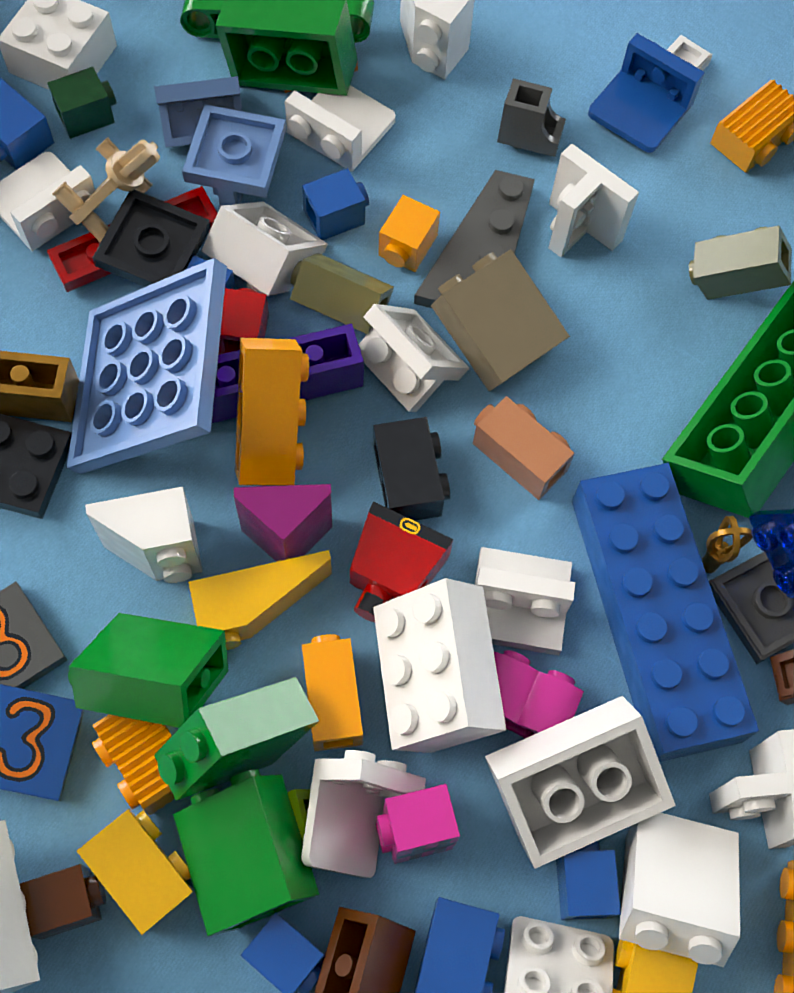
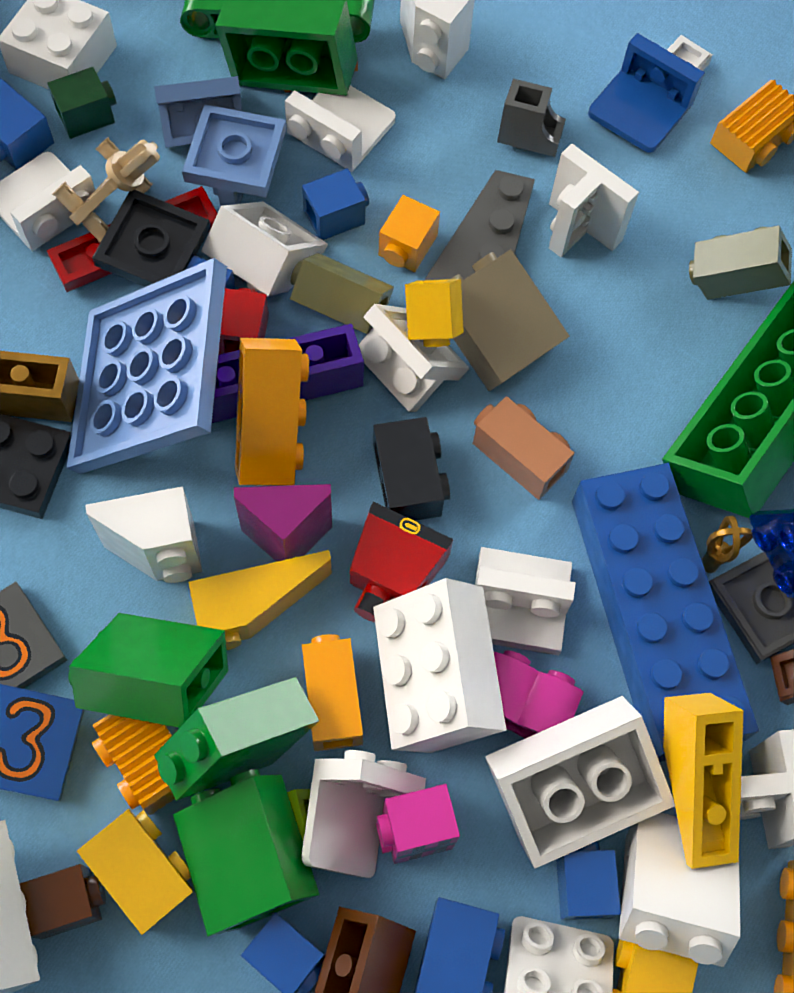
none -> yellow brick [405,279,464,347]
none -> yellow slope [663,693,744,869]

